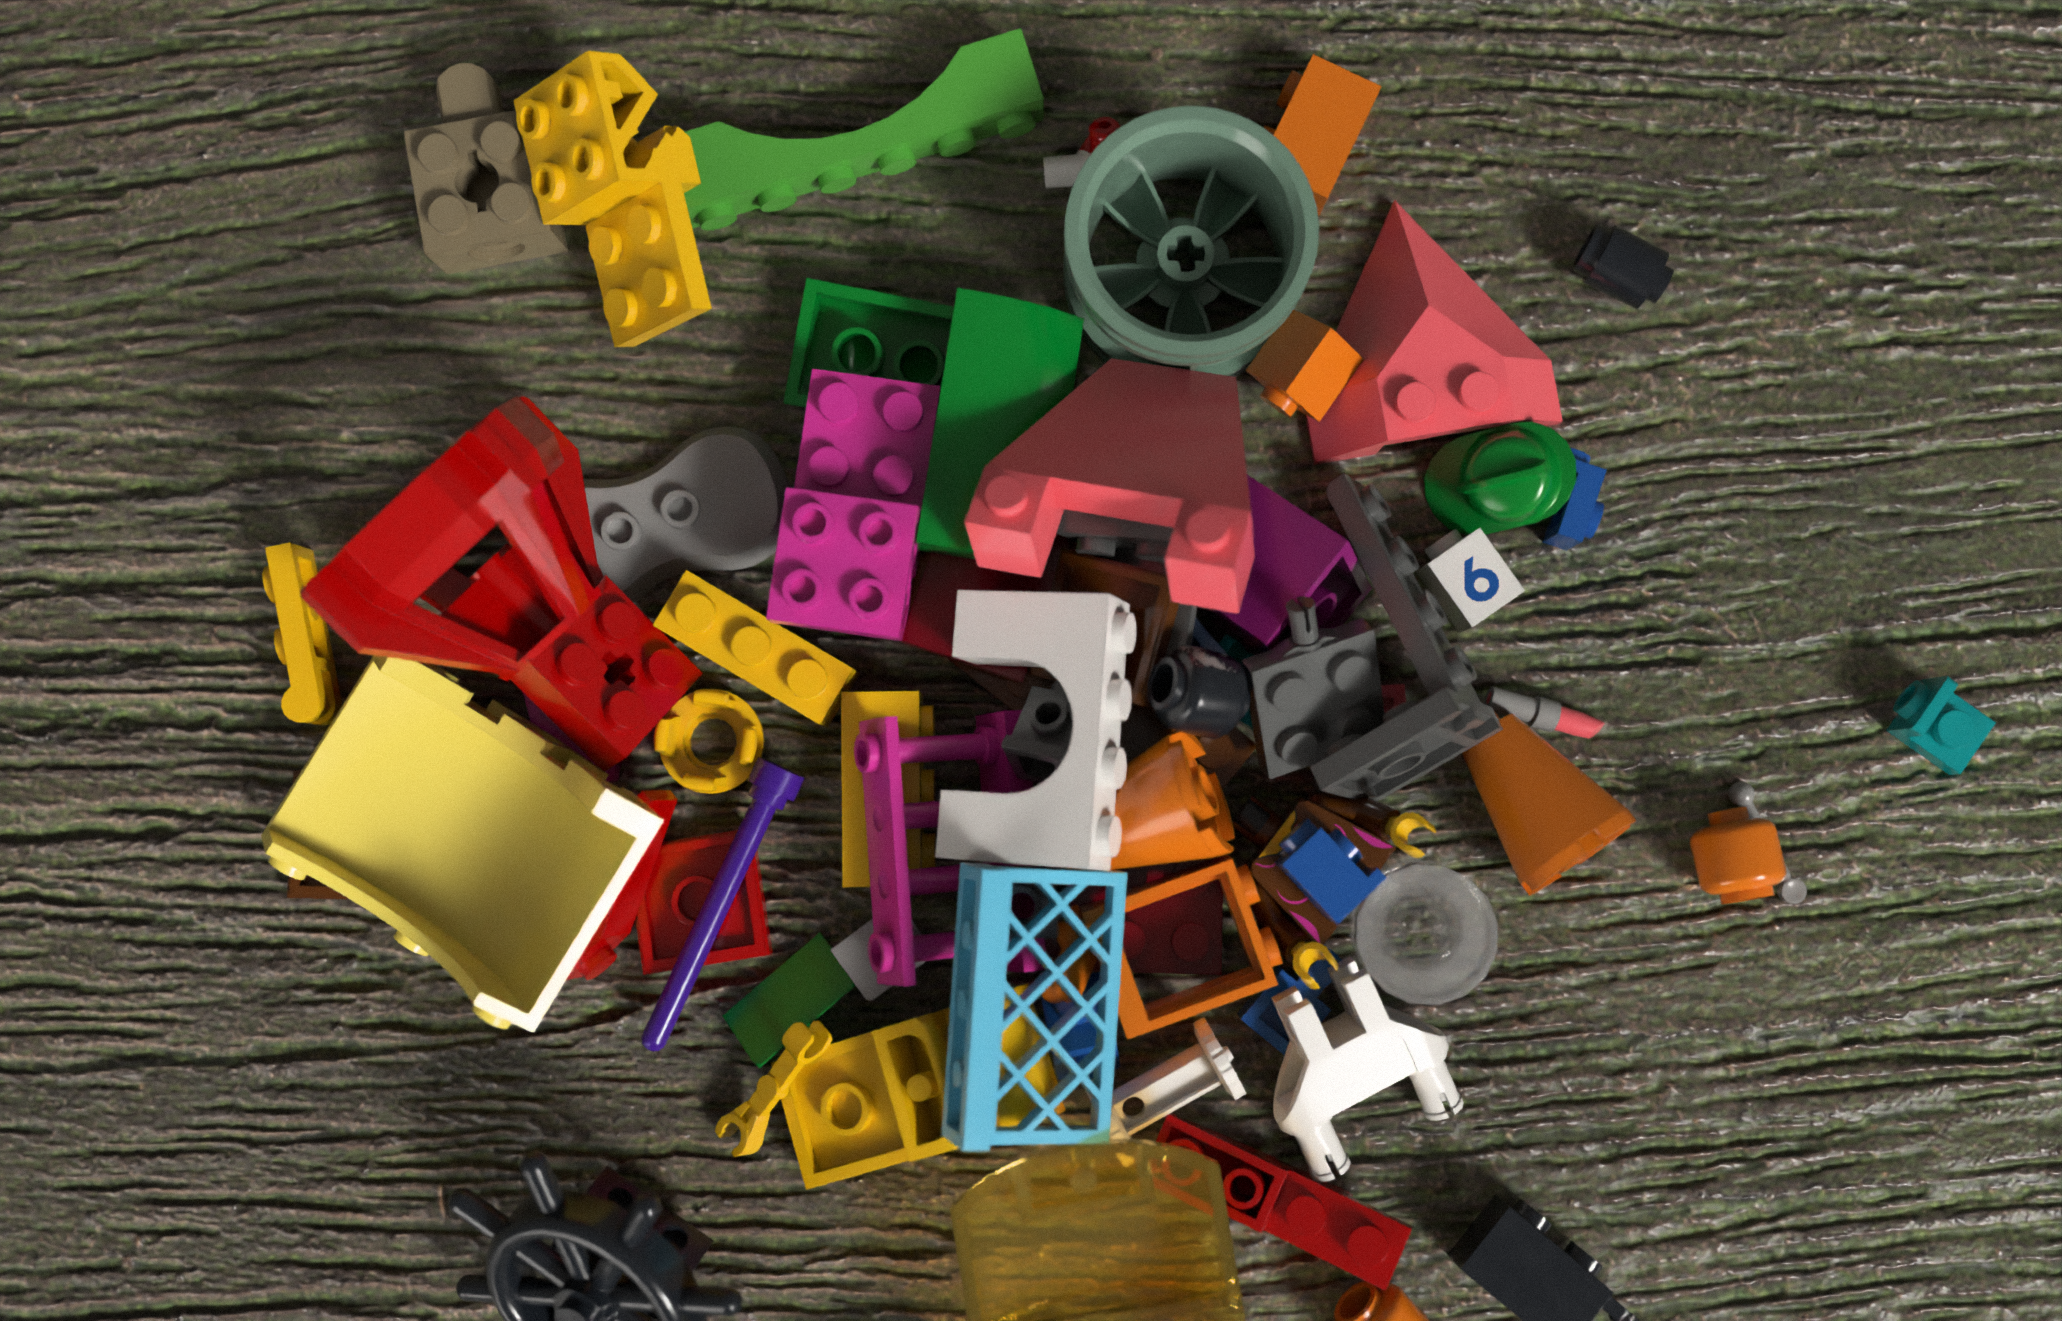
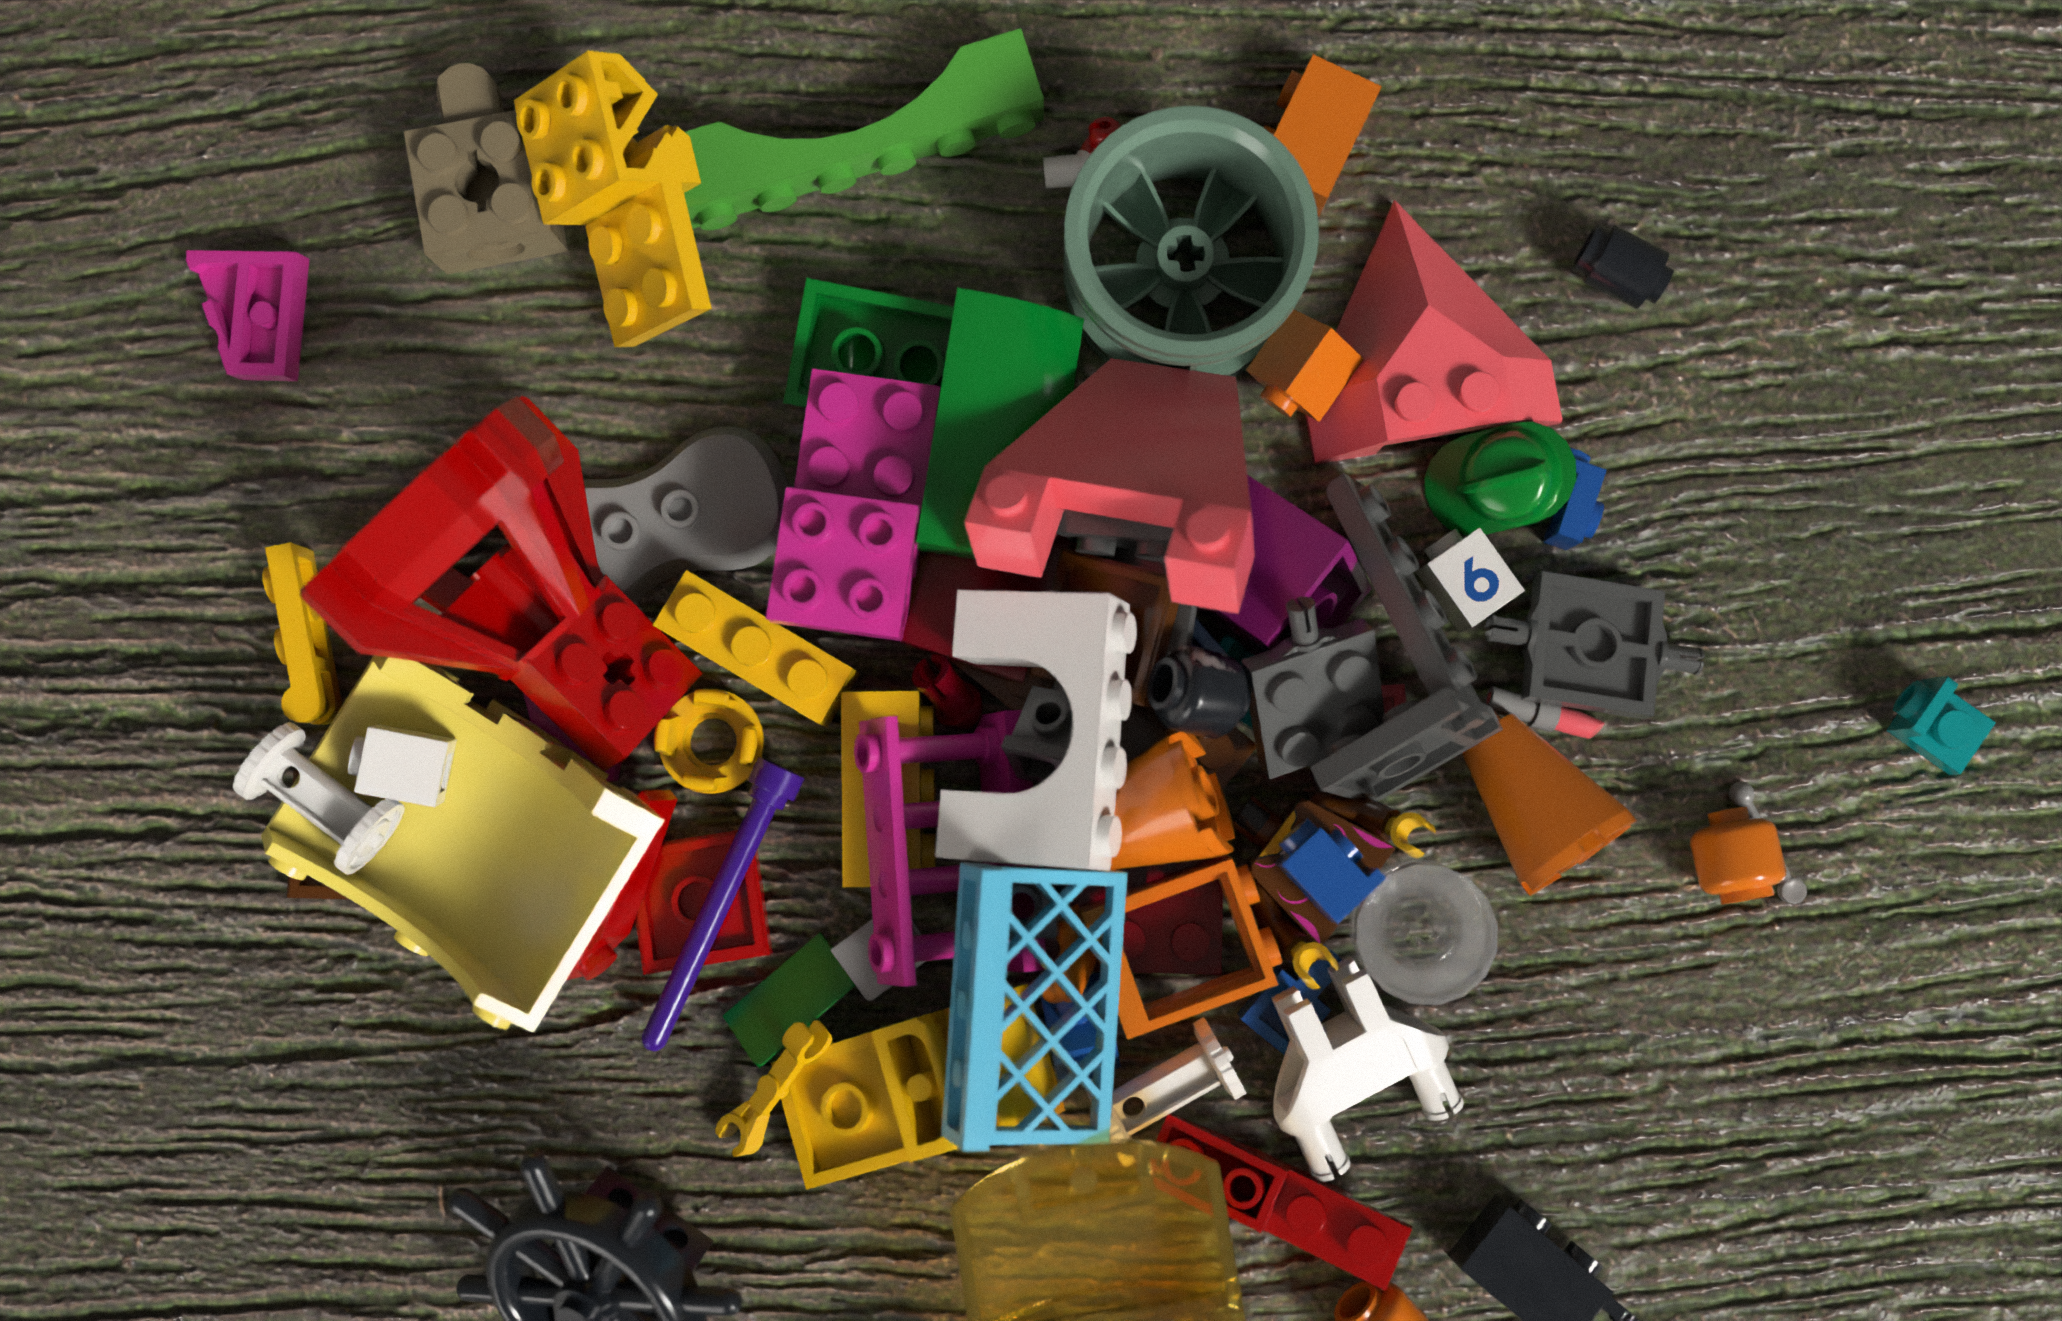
none -> dark pink wing [186,250,310,382]
none -> white hose [233,722,405,875]
none -> white brick [348,724,457,807]
none -> dark red pin [912,654,983,730]
none -> dark grey plate [1484,571,1705,719]

